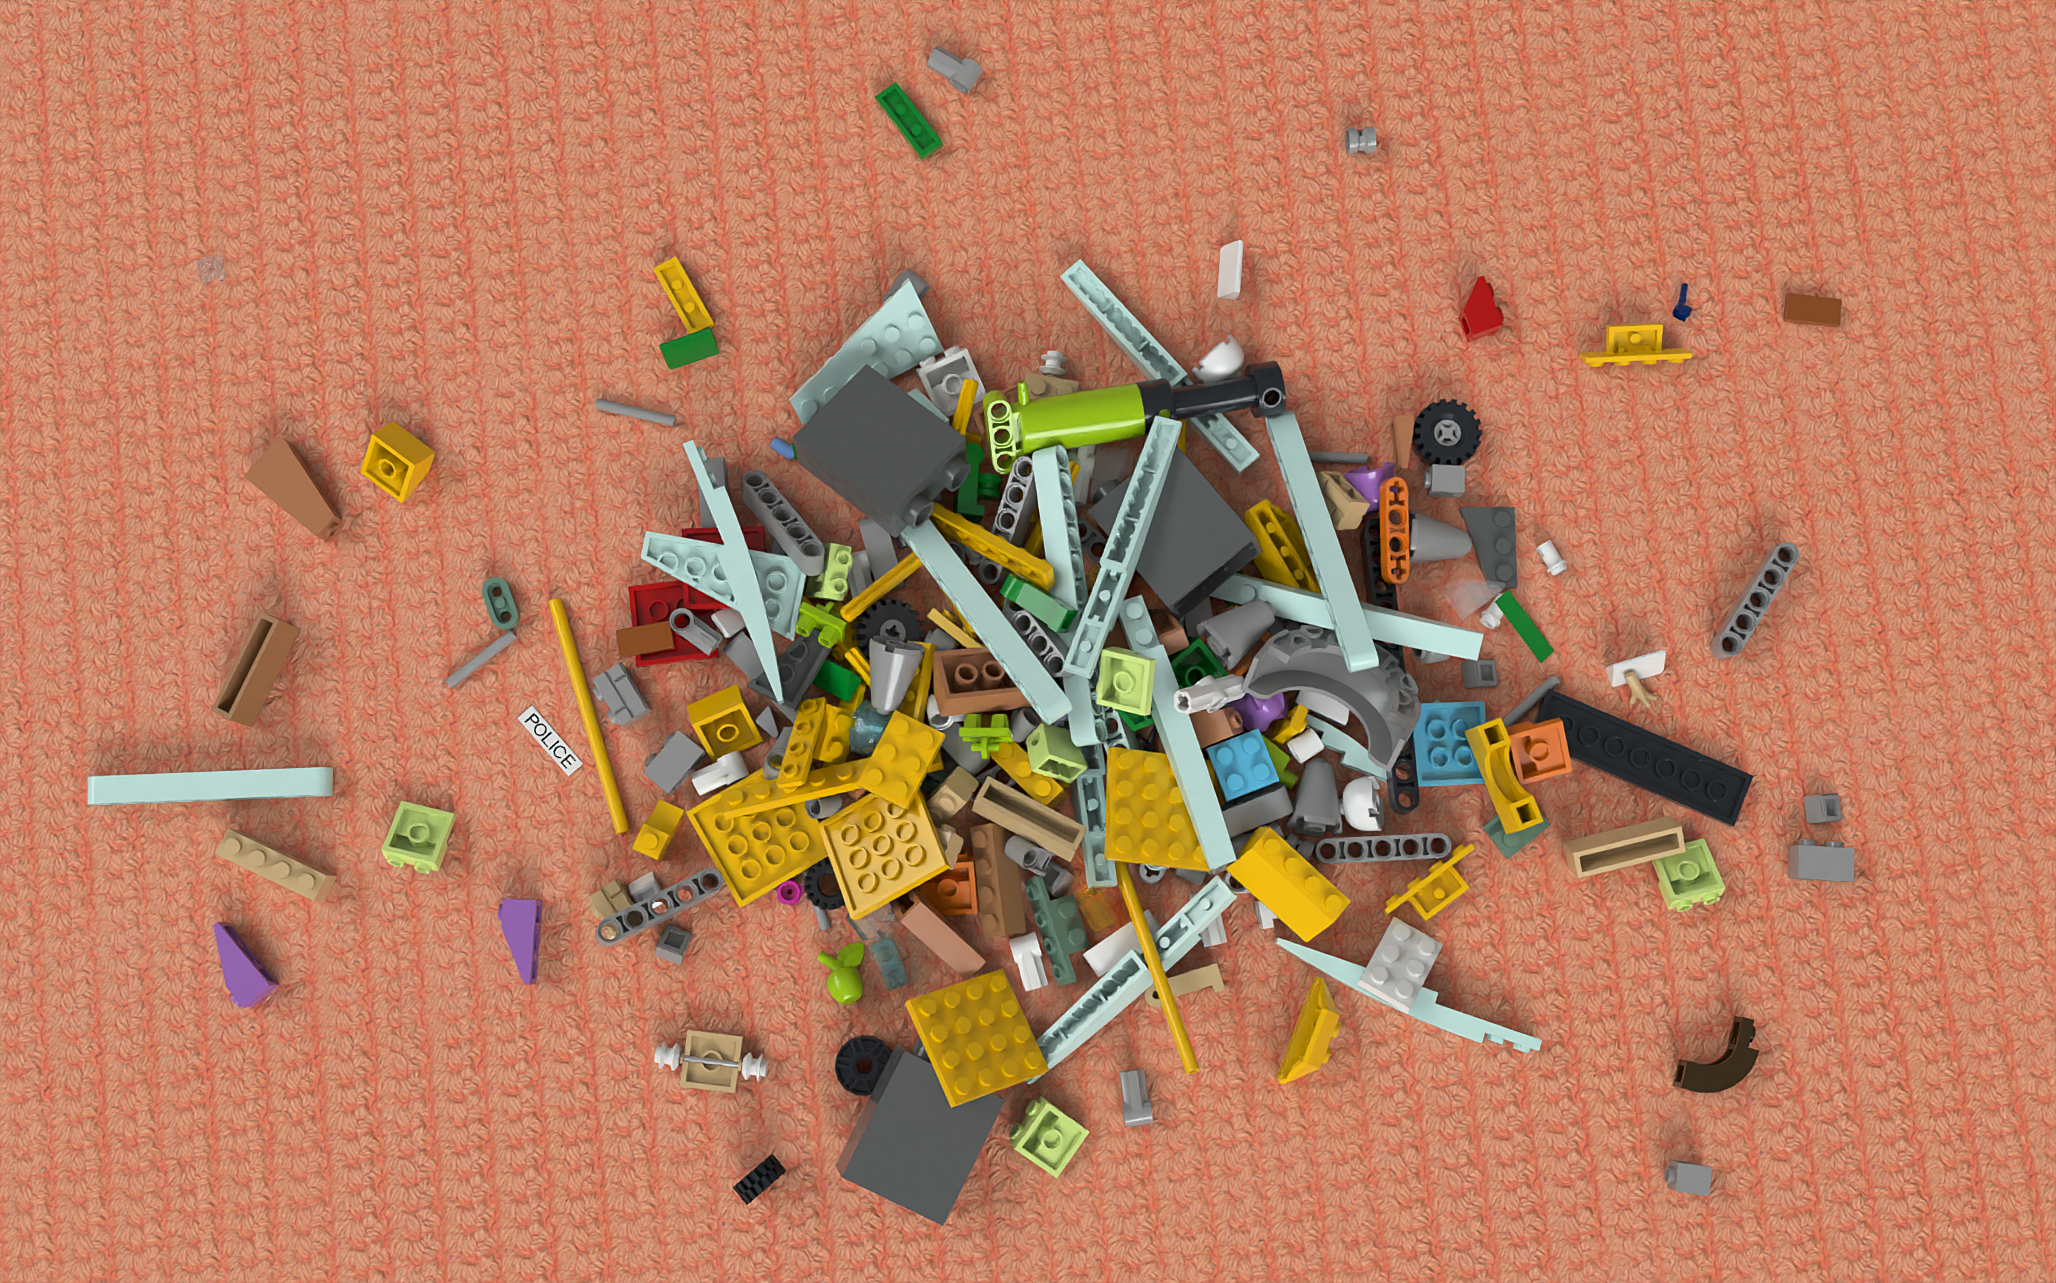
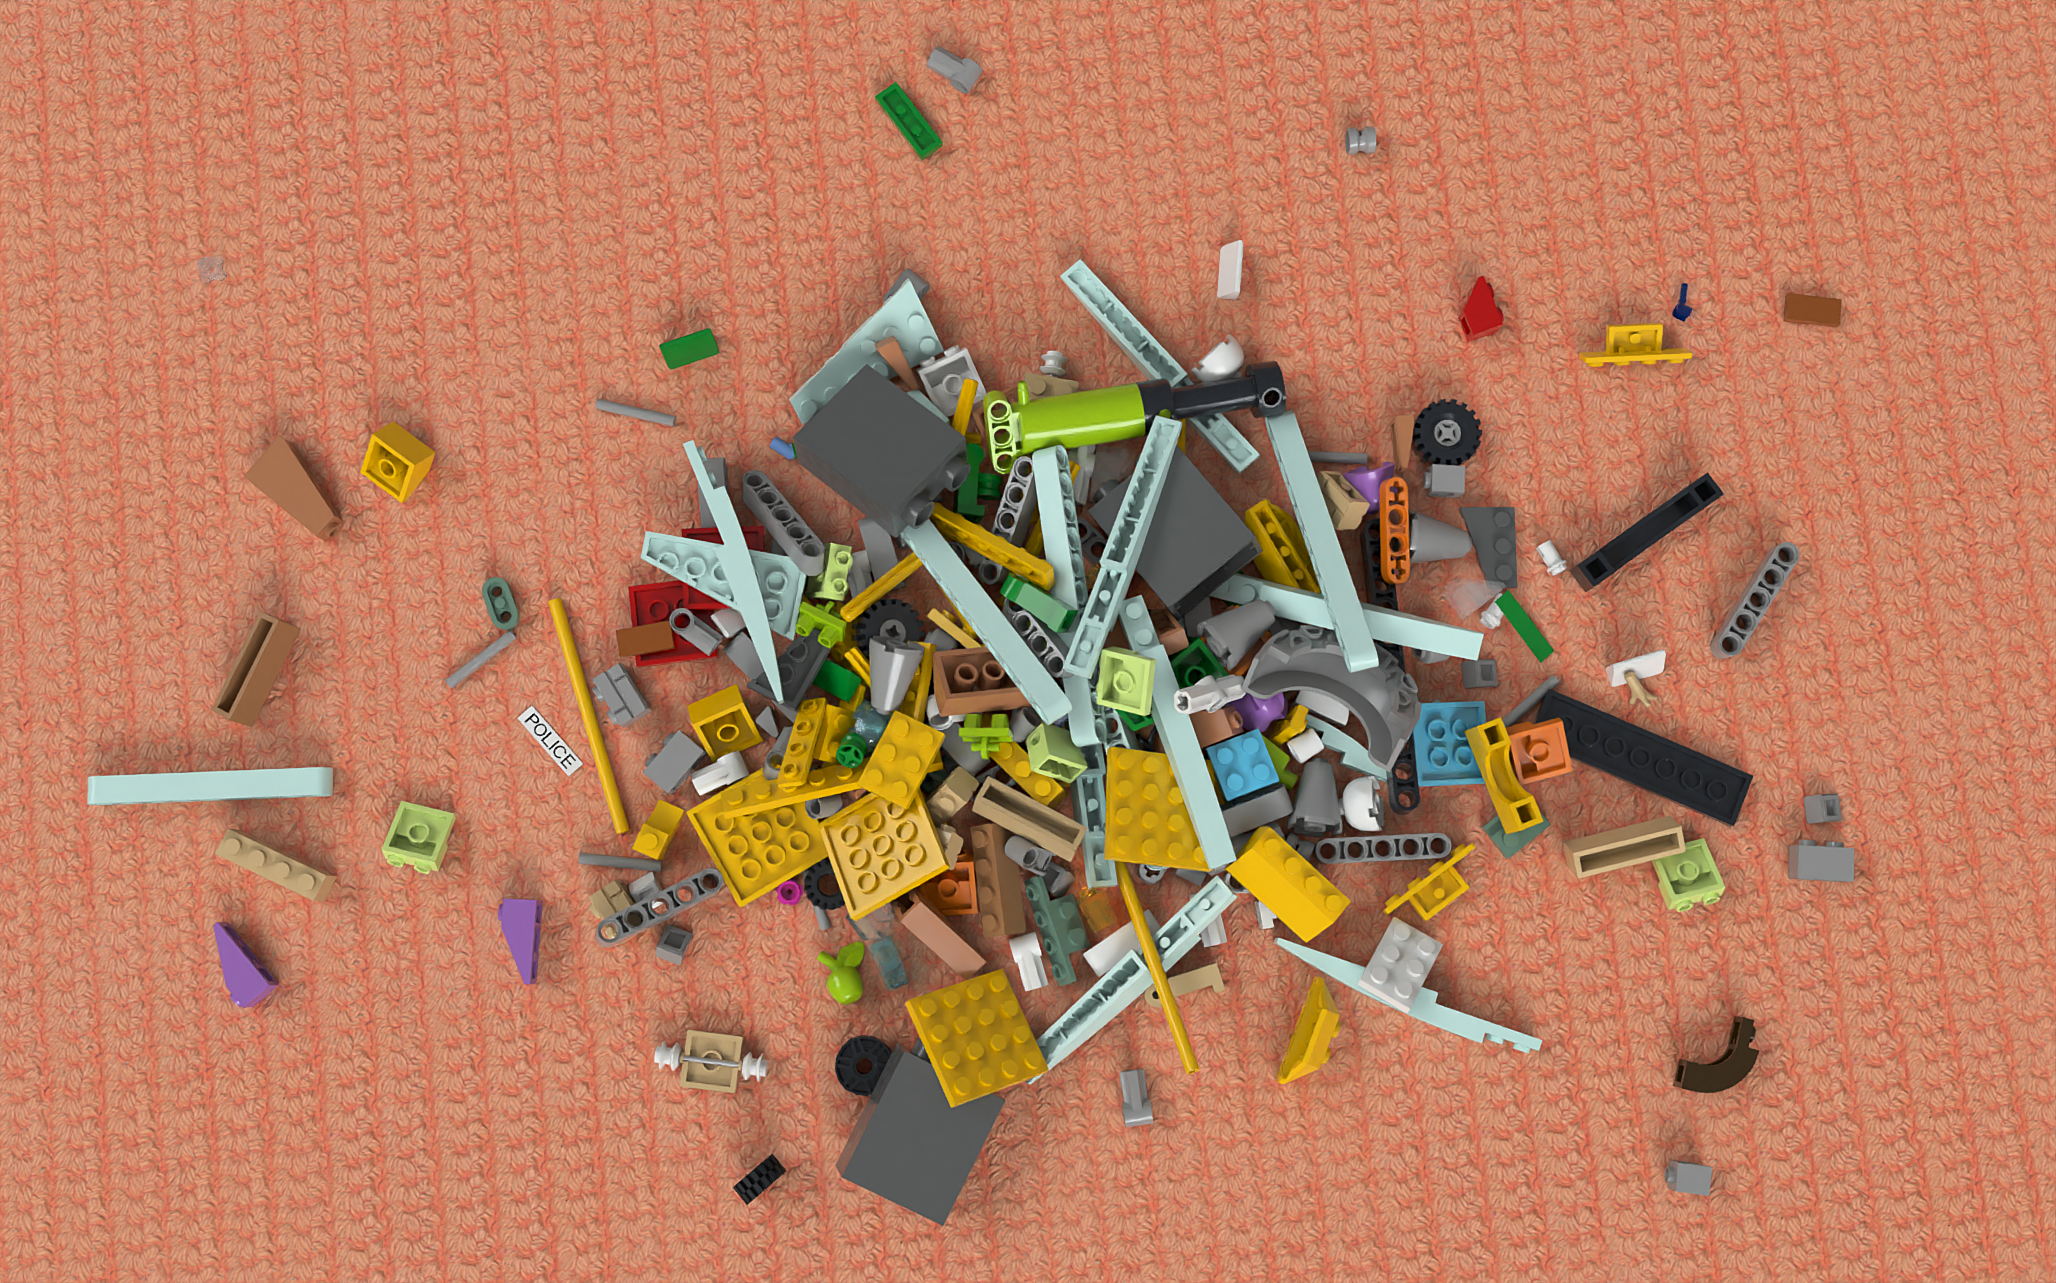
yellow plate [653,256,715,334] -> none
yellowish green plate [1008,1096,1089,1178] -> none
none -> light grey bar [578,853,663,872]
none -> green wheel [836,733,868,768]
none -> nougat slope [874,336,919,391]
none -> black arch [1569,472,1724,592]

